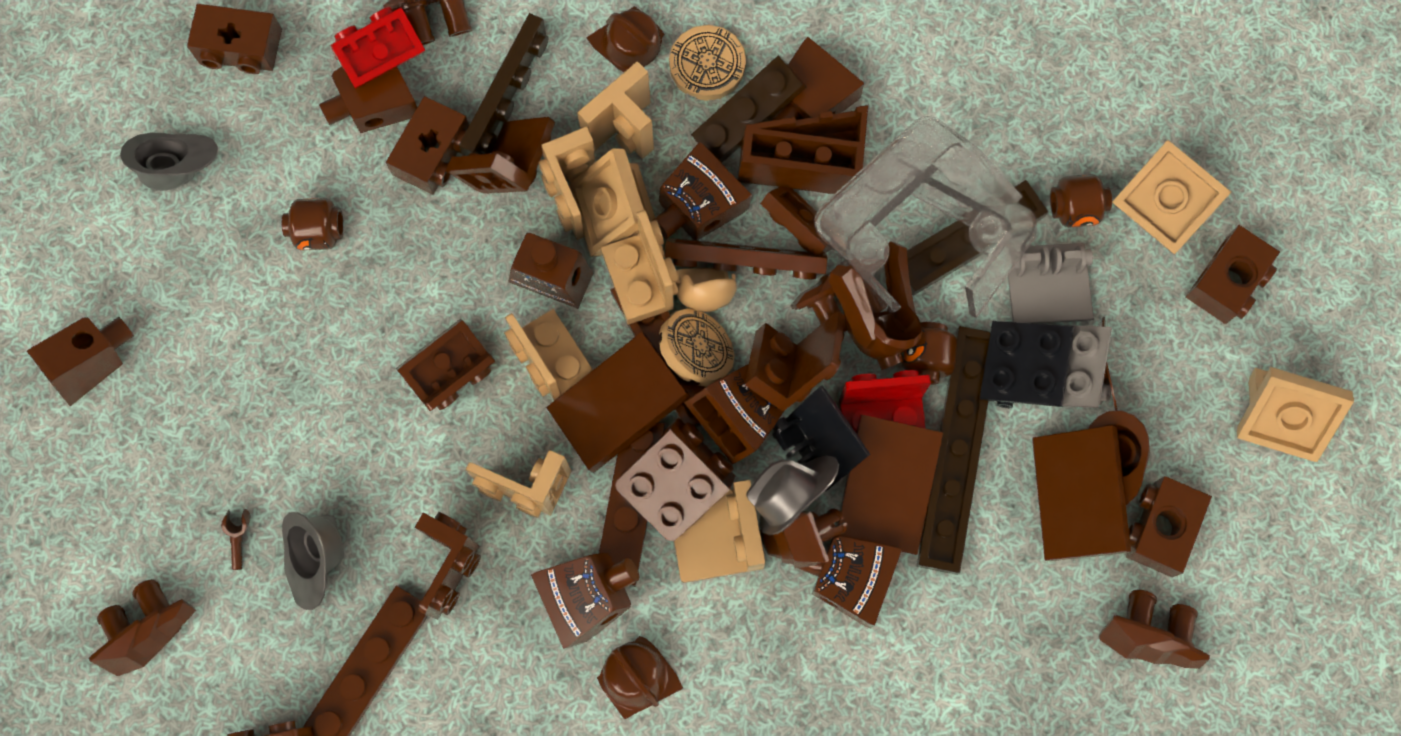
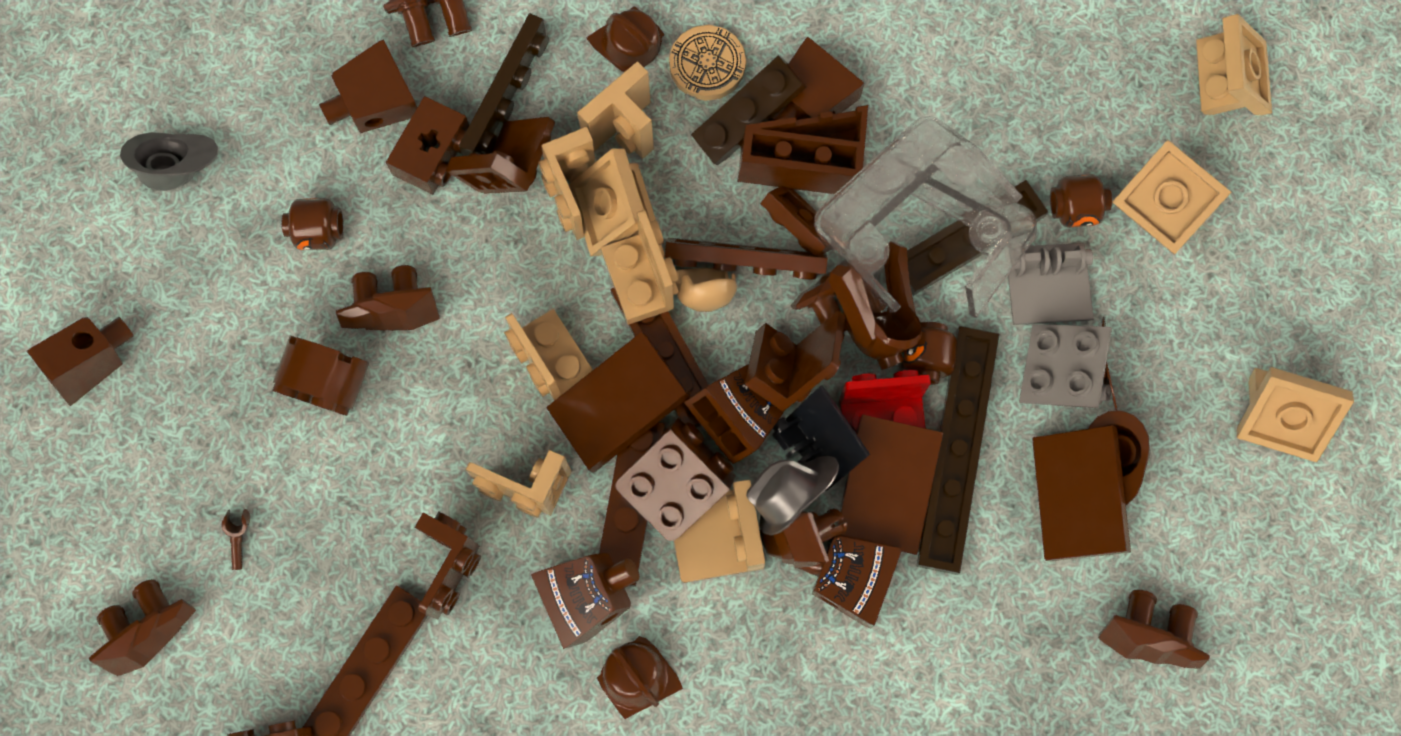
reddish brown brick [187,4,282,74] -> none
flat silver piece [282,512,344,610] -> none
red bracket [331,6,426,89] -> none
reddish brown bracket [396,319,495,411] -> none
reddish brown torso [508,233,594,309] -> none
reddish brown torso [652,142,752,240] -> none
tan tile [659,308,735,387] -> none
black hinge [980,321,1074,409] -> none
reddish brown brick [1126,476,1212,578] -> none
reddish brown brick [1185,225,1280,324] -> none
none -> reddish brown brick [272,335,369,416]
none -> reddish brown connector [336,265,440,331]
none -> tan bracket [1196,14,1272,115]

